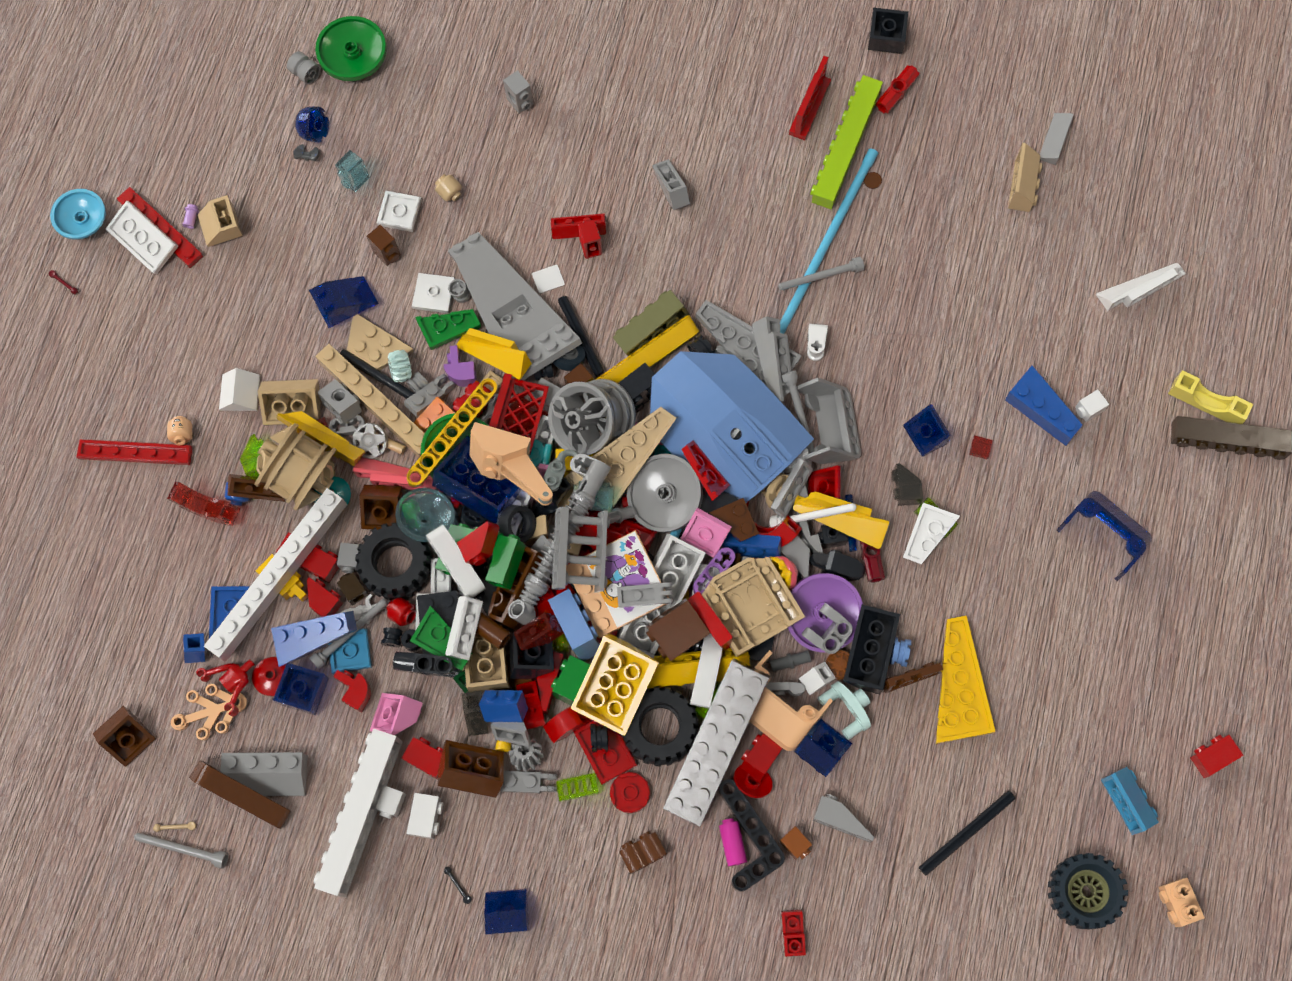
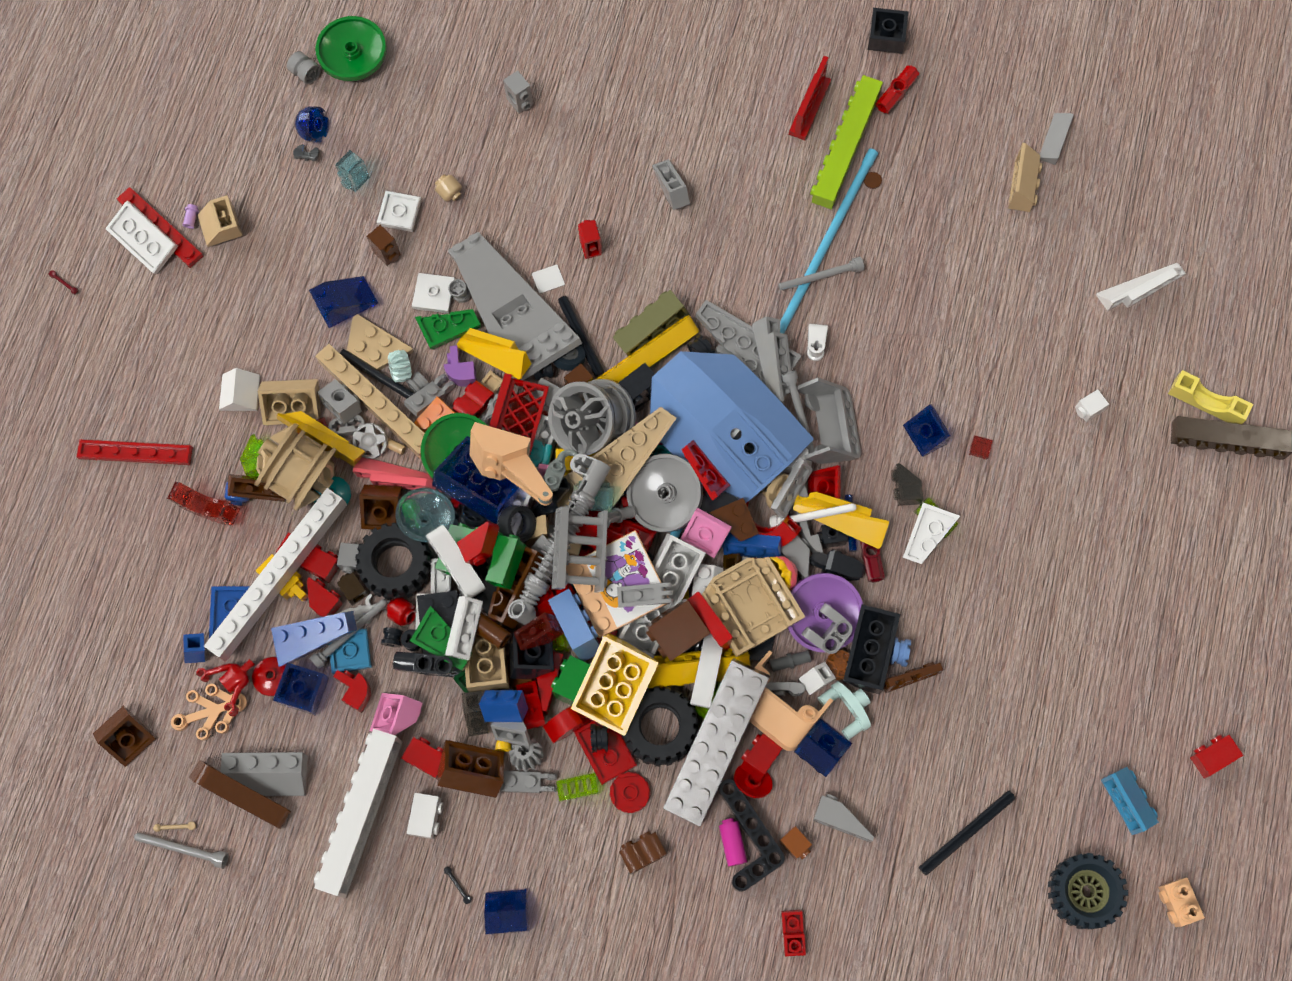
medium azure dish [50,189,106,240] -> none
light nougat head [167,416,192,445] -> none
white brick [375,785,406,819] -> none
yellow beam [406,378,497,487] -> none
red slope [551,213,606,239] -> none
medium lavender beam [693,548,735,595] -> none
yellow wing [935,616,996,744] -> none
blue wedge [1005,366,1082,446] -> none
clear blue windscreen [1056,491,1152,581] -> none

